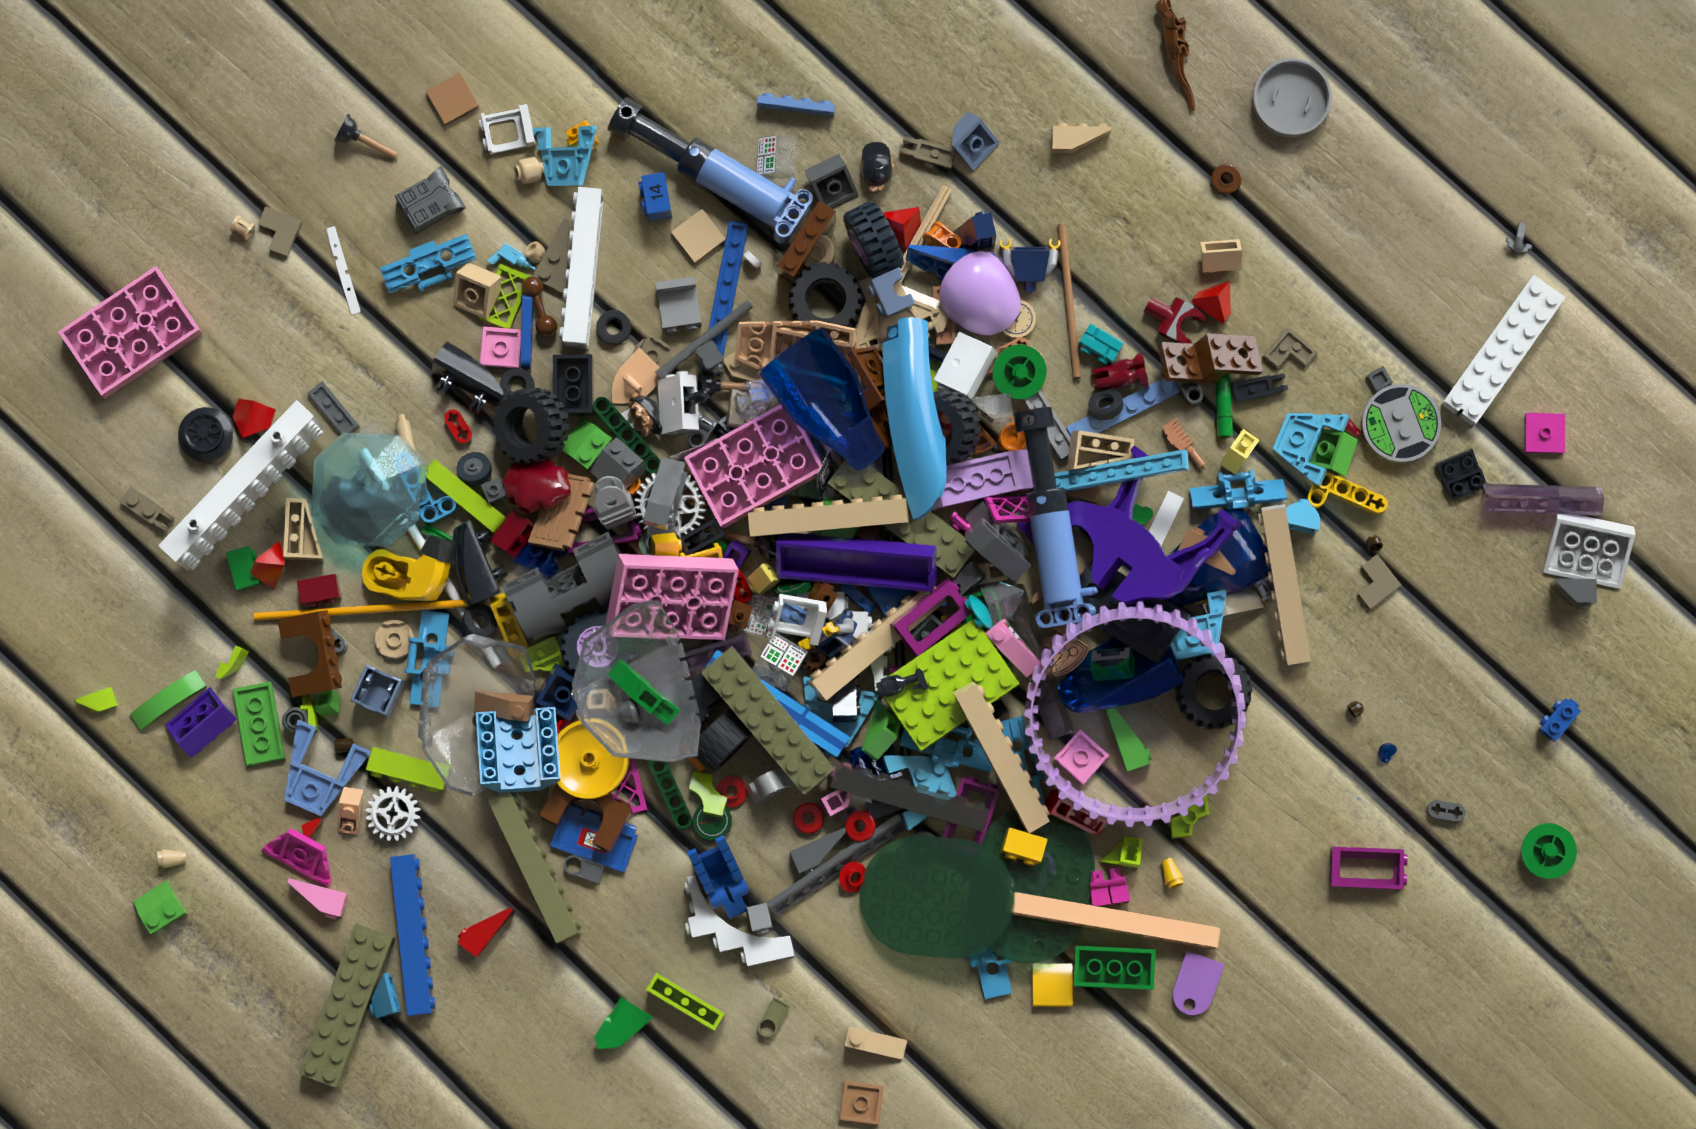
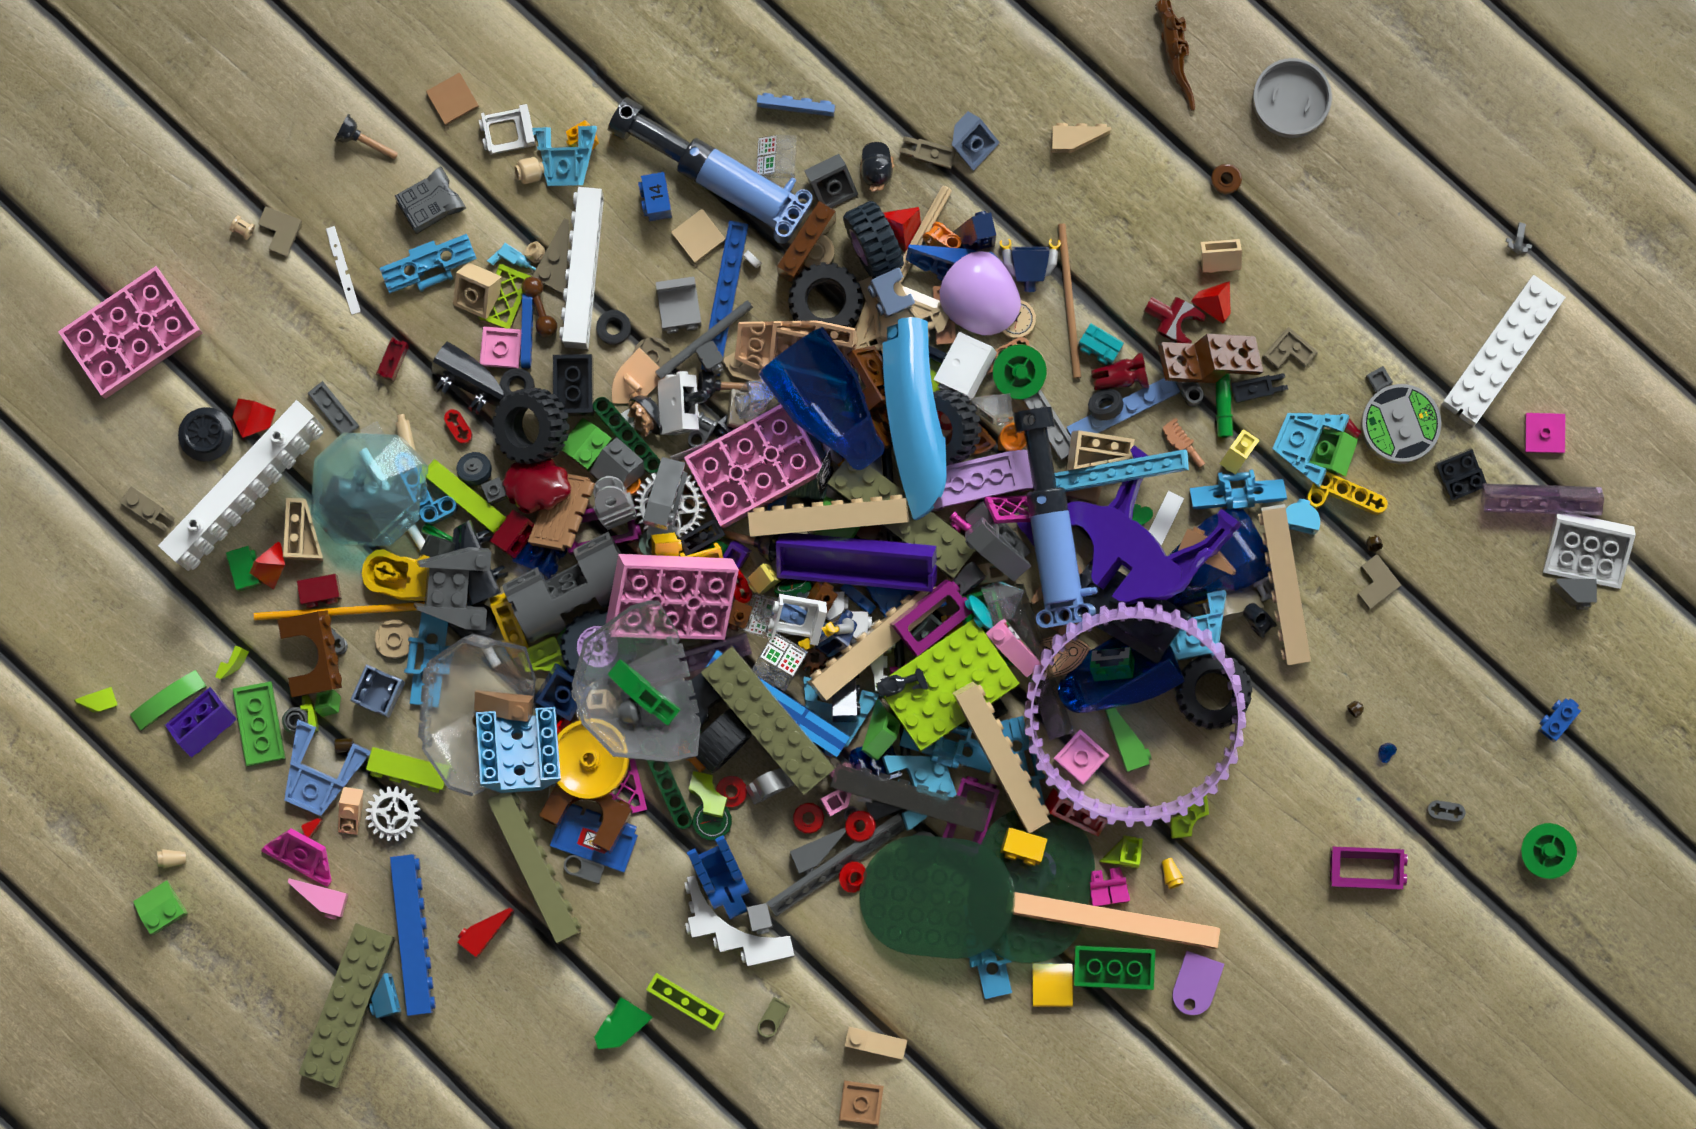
none -> dark red hinge [376,337,409,382]
none -> dark grey wedge [414,547,491,630]
none -> black piece [1243,603,1277,639]

